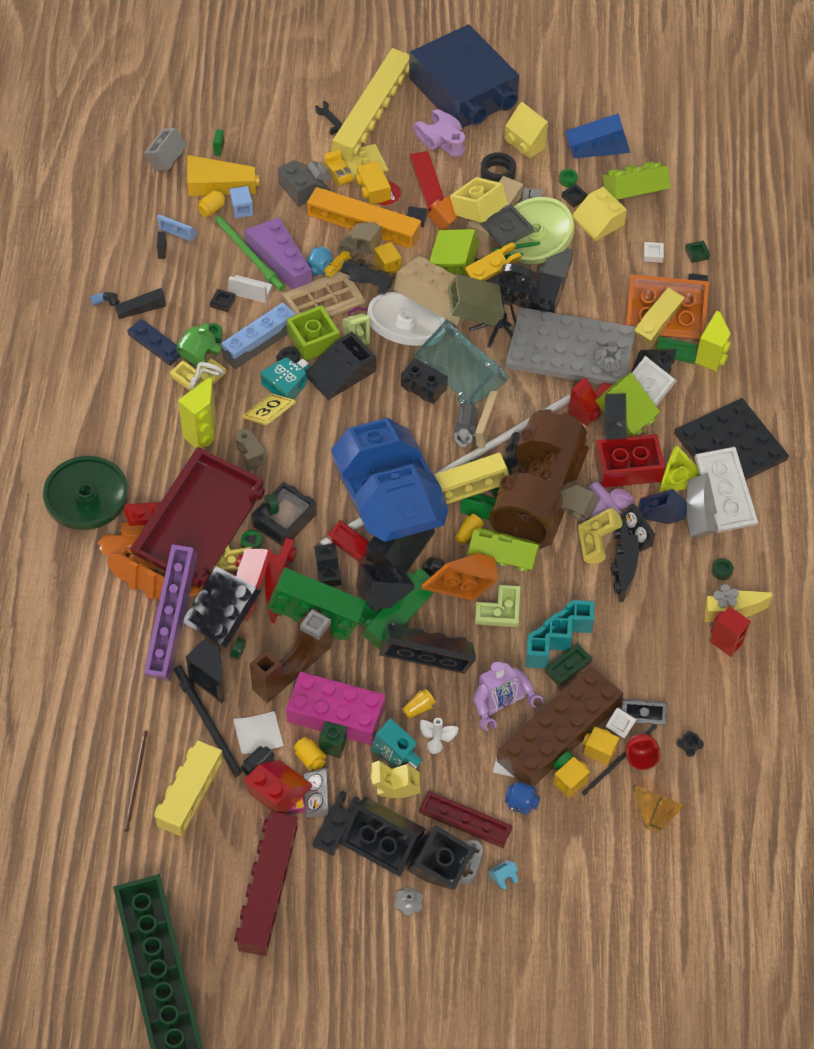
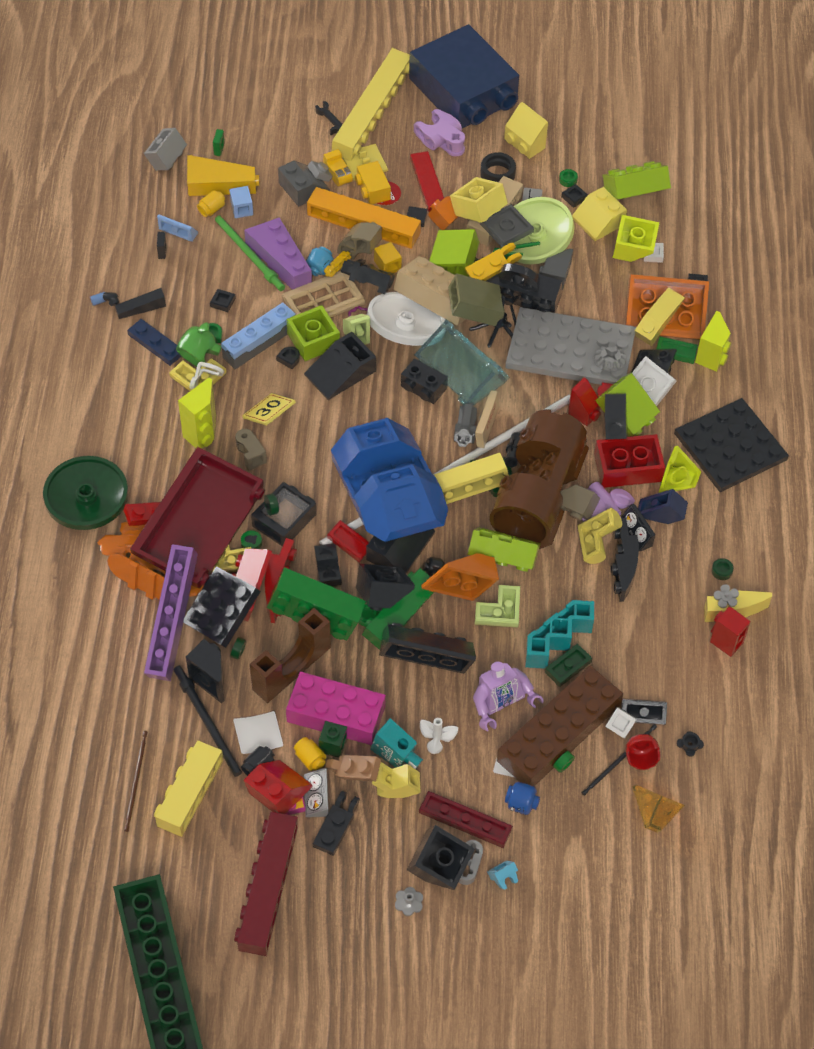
white panel [228,275,273,303] -> none
teal torso [260,358,310,400] -> none
light grey tile [300,610,331,640] -> none
black slope [340,797,426,877] -> none
yellow cone [401,689,436,719] -> none
yellow cone [454,514,484,545] -> none
green slope [460,494,497,521] -> none
yellow brick [553,757,590,798] -> none
blue wedge [565,113,630,159] -> none
yellow brick [582,727,619,766] -> none
dark green tile [685,241,710,263] -> none
light grey slope [687,473,717,538] -> none
white tile [694,447,758,533] -> none
none -> medium nougat hinge [325,755,382,782]
none -> neon yellow slope [613,215,660,262]

